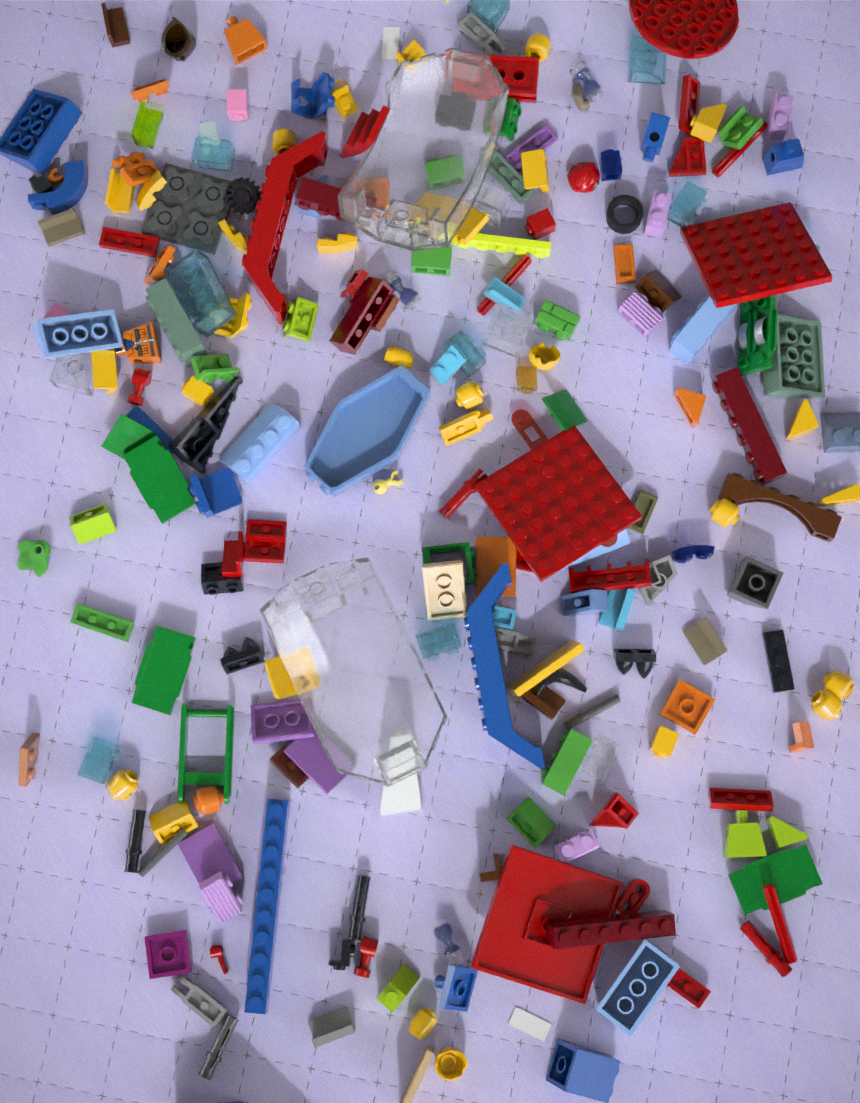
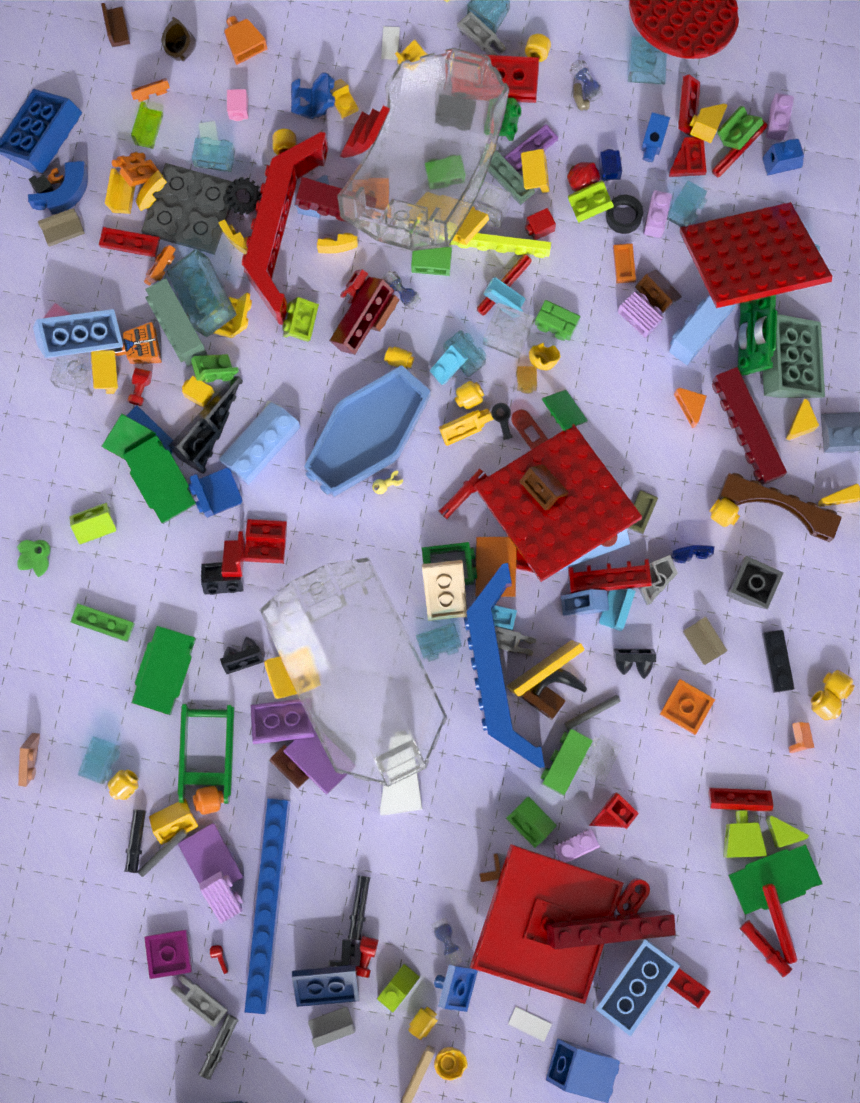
yellow brick [649,726,680,759] -> none
none -> dark blue plate [292,965,359,1007]
none -> black bar [491,403,513,440]
none -> reddish brown panel [519,464,569,510]
none -> lime bracket [568,180,614,223]

